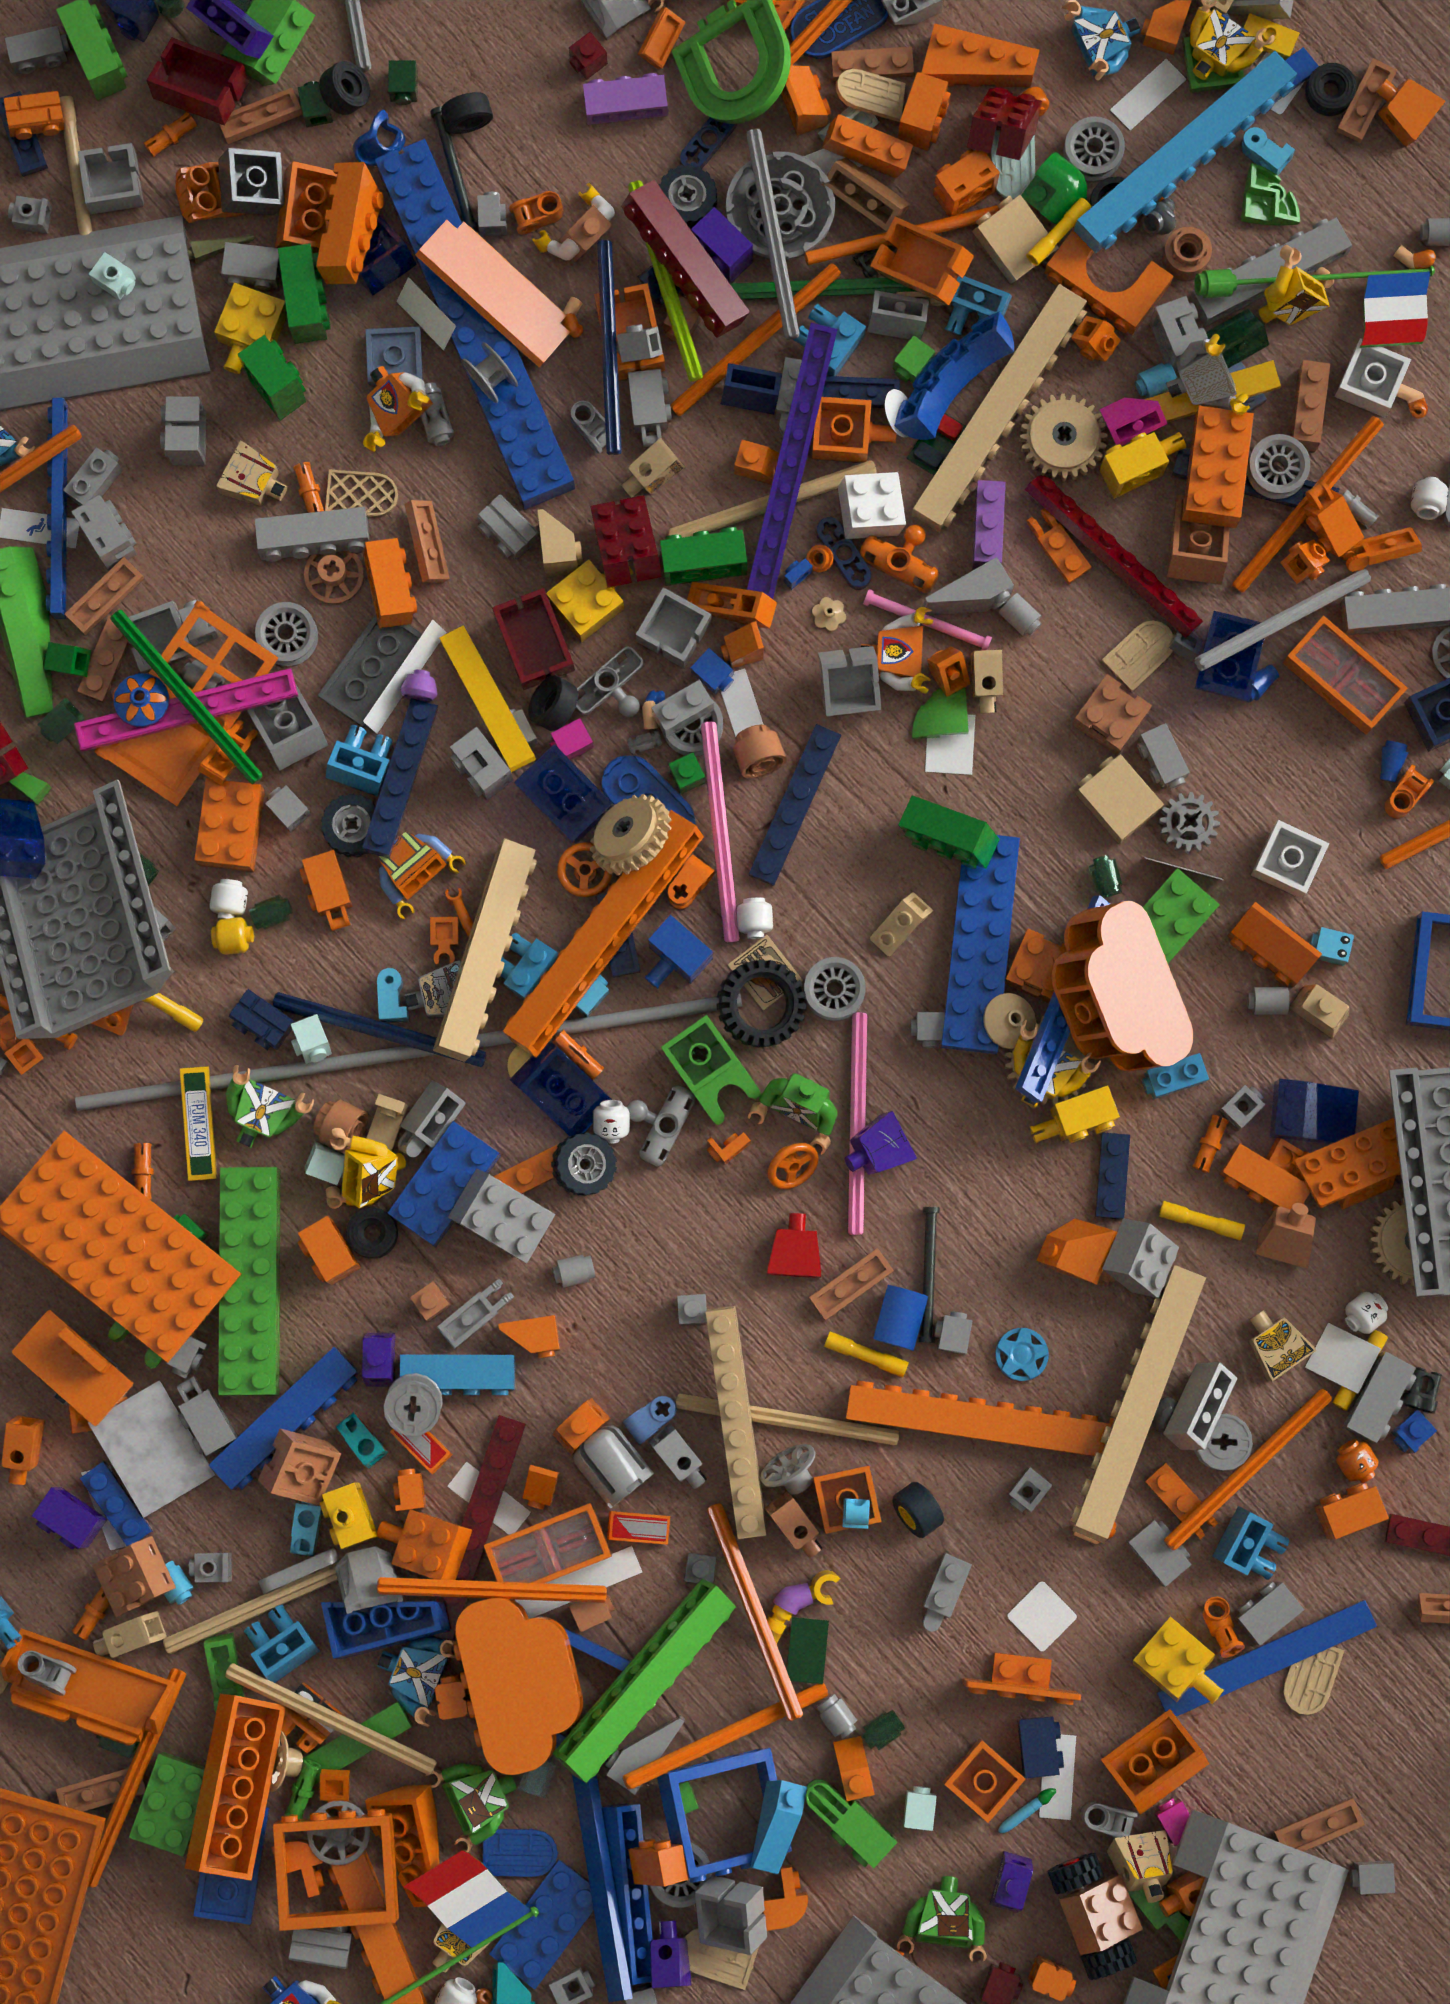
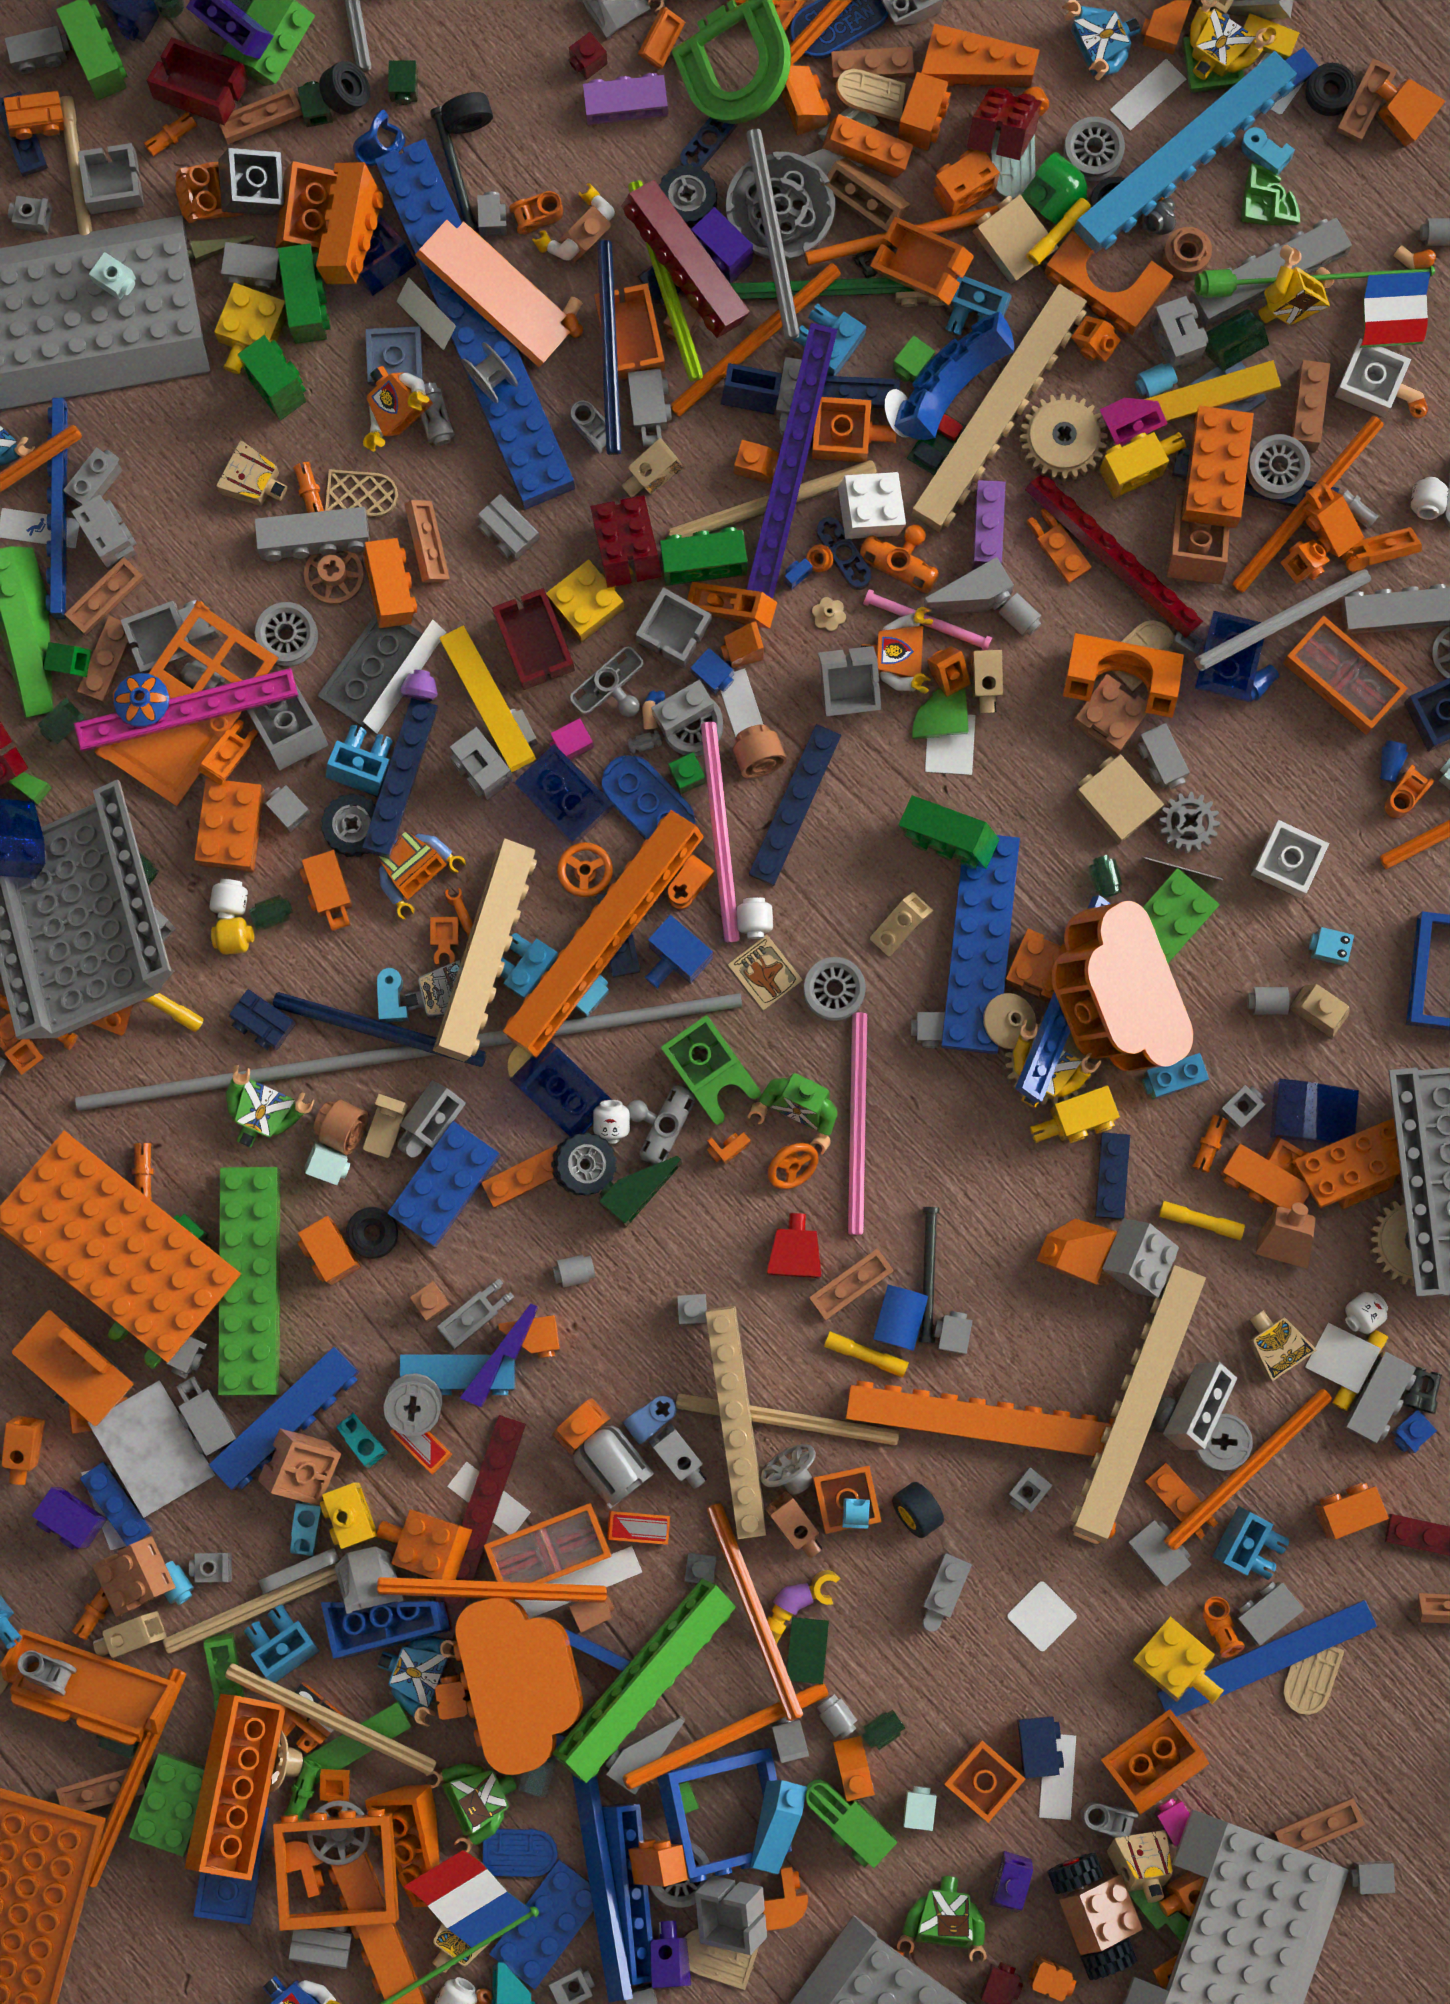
green axle [110,610,263,784] -> none
light grey piece [160,396,207,466] -> none
tile [180,1066,217,1181] -> none
light aqua brick [291,1014,332,1064] -> none
yellow torso [326,1128,406,1209] -> none
dark purple torso [362,1333,395,1387] -> none
orange brick [393,1468,426,1511] -> none
light grey brick [448,1168,556,1263] -> none
orange slope [522,1465,560,1510] -> none
black tyre [528,675,578,731] -> none
tan slope [538,509,583,577] -> none
orange pin [551,1029,604,1080] -> none
tan gear [590,794,672,875] -> none
light grey brick [616,324,663,362] -> none
black tyre [716,959,807,1047] -> none
dark purple torso [844,1111,917,1175] -> none
light grey brick [867,290,929,340] -> none
orange bracket [962,1652,1081,1705] -> none
dark azure wheel [995,1328,1049,1381] -> none
medium azure piece [998,1788,1056,1833] -> none
light grey torso [1166,334,1250,415] -> none
orange slope [1227,902,1322,987] -> none
orange head [1336,1439,1379,1483] -> none
none -> dark purple slope [460,1303,539,1408]
none -> dark green slope [599,1156,682,1227]
none -> light grey slope [772,1717,809,1763]
none -> orange arch [1063,633,1184,718]

